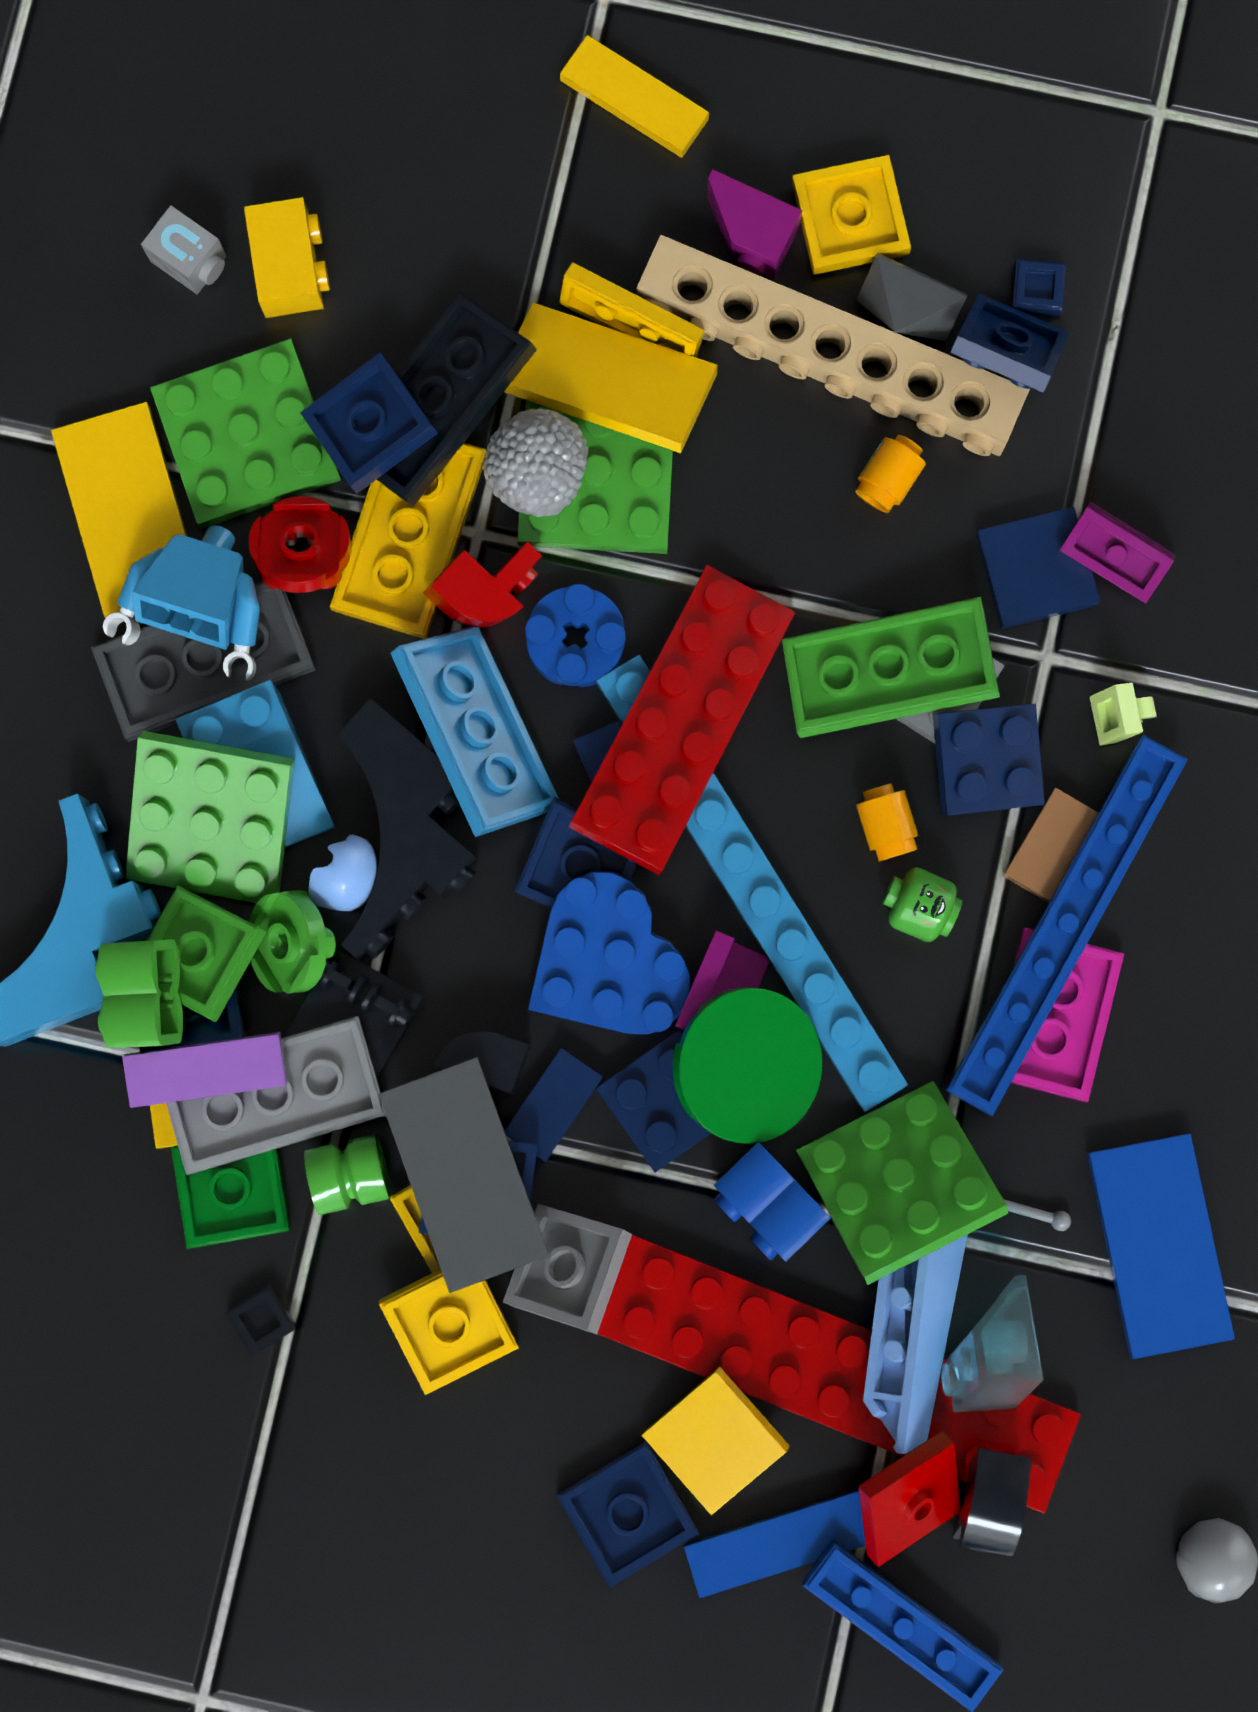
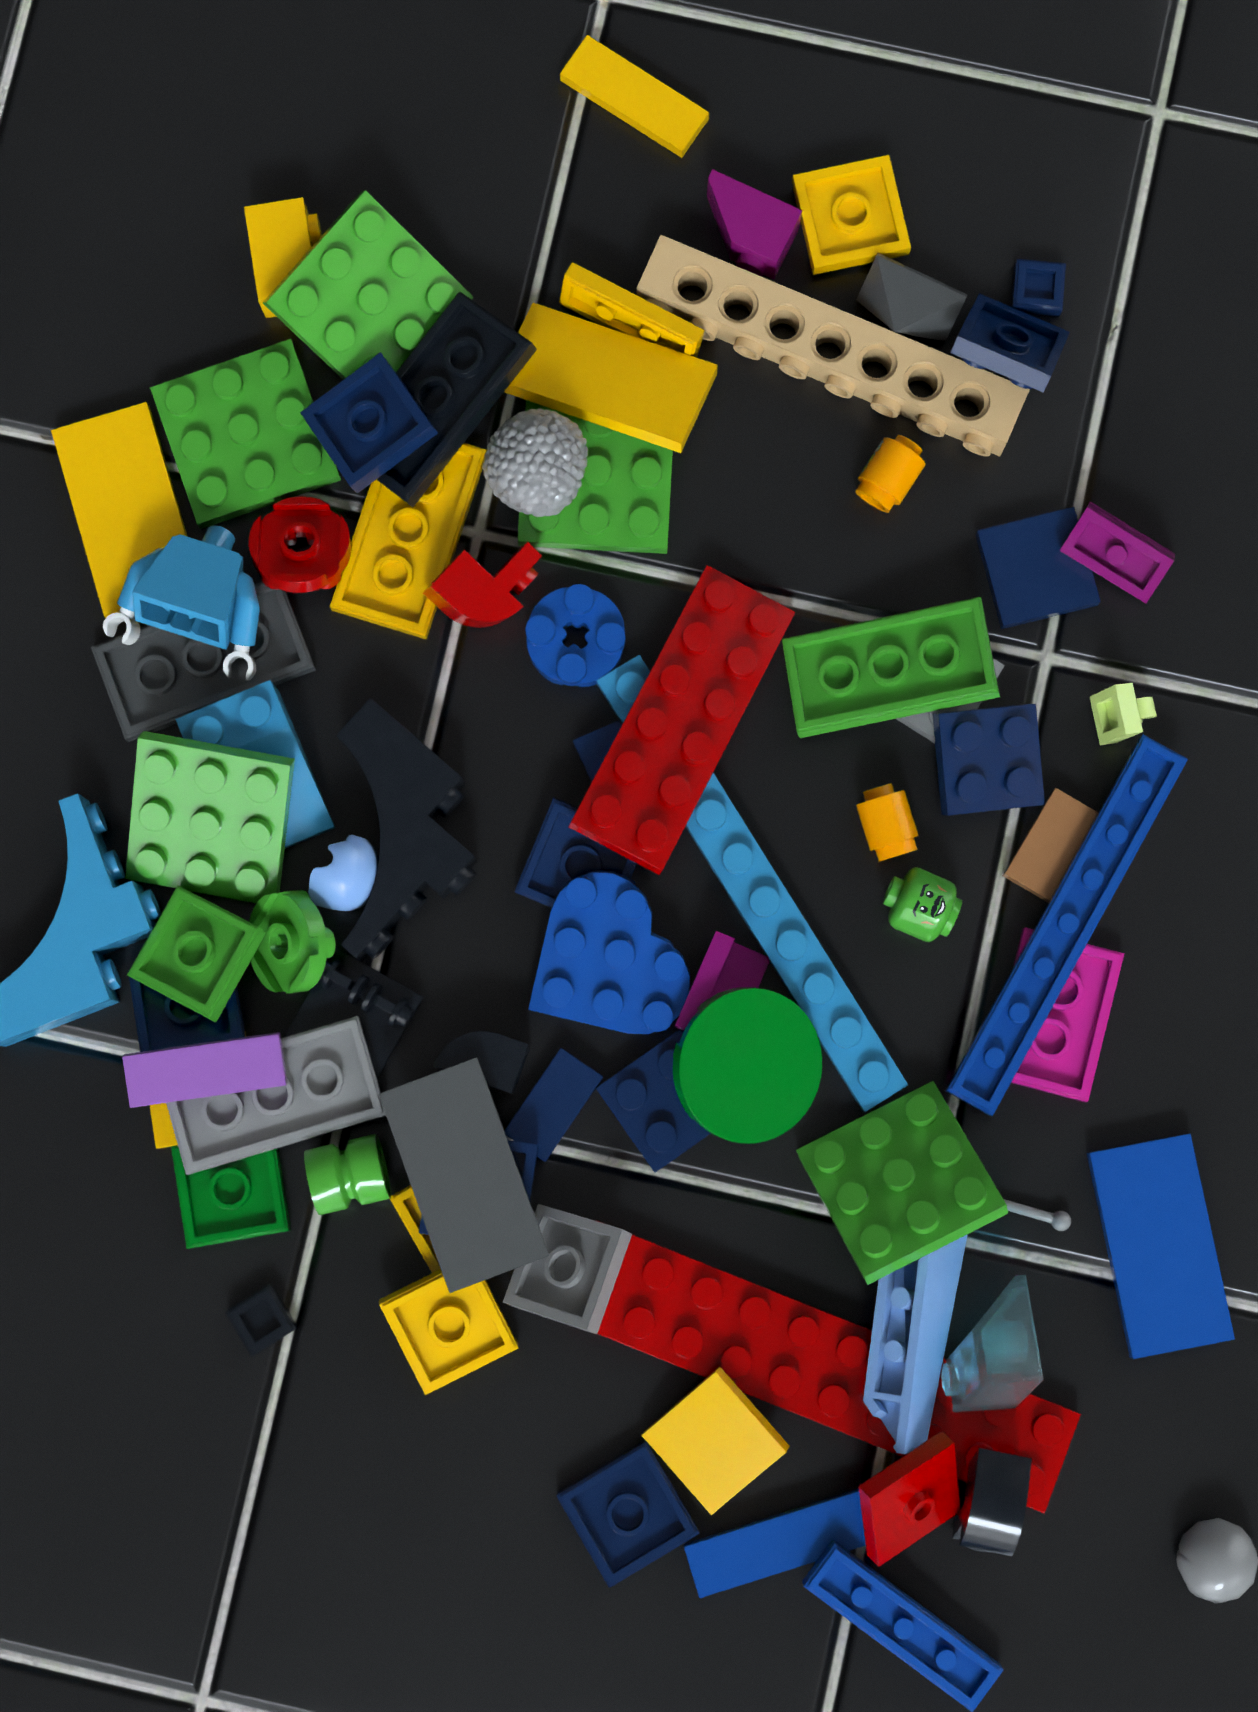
bright green brick [95,939,183,1048] -> none
light grey brick [141,205,227,295] -> none
dark azure tile [390,626,559,837] -> none
blue brick [714,1142,831,1261] -> none
none -> bright green plate [263,190,473,380]

